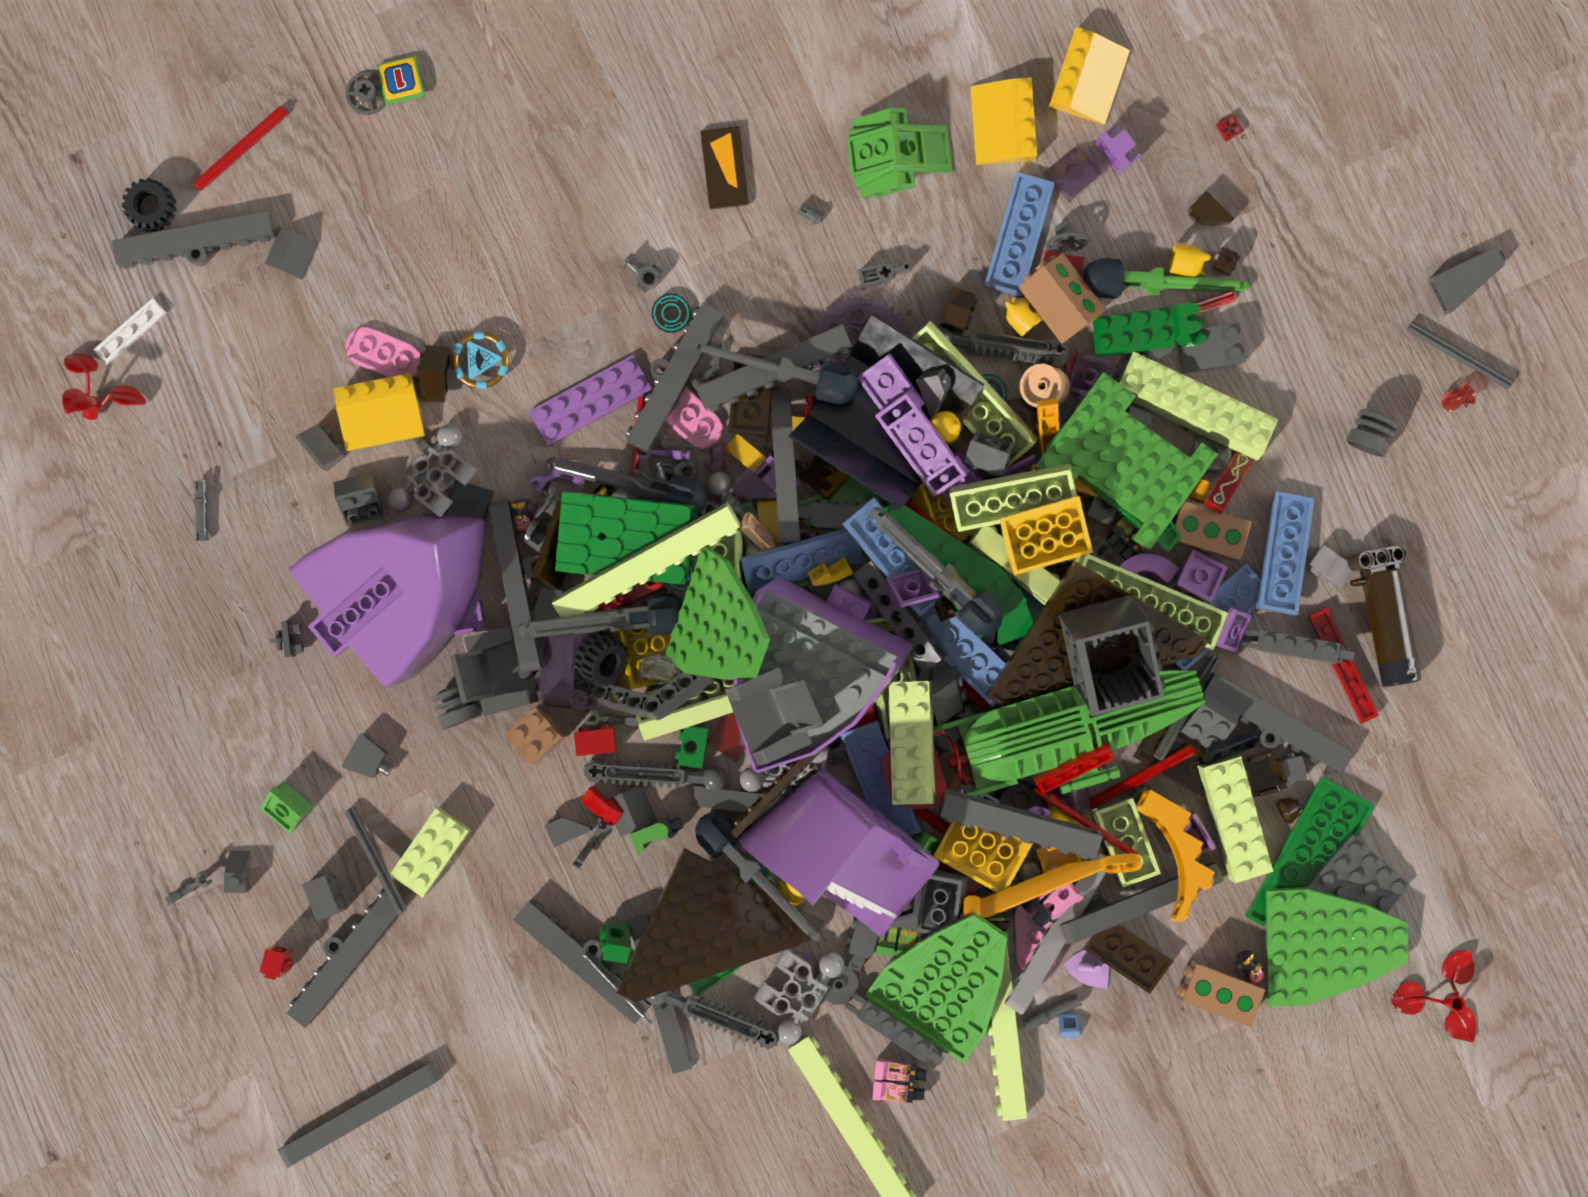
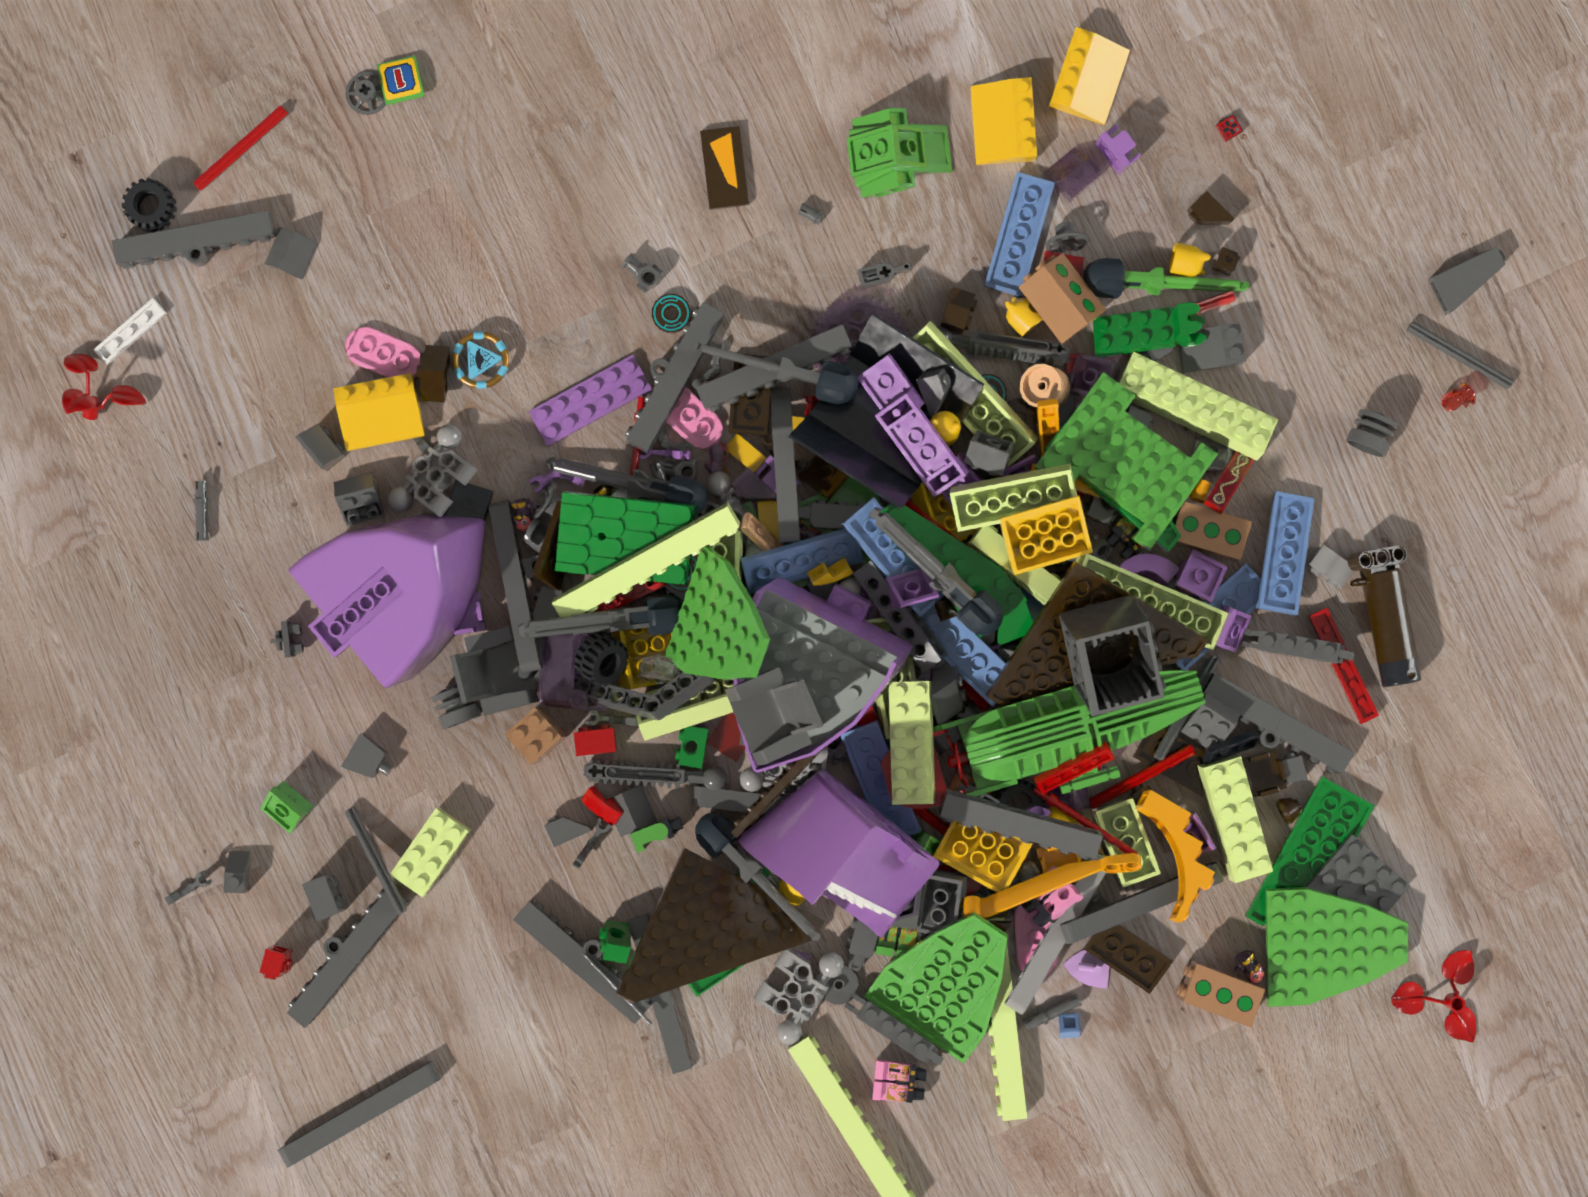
dark grey gear [646,991,779,1049] -> none

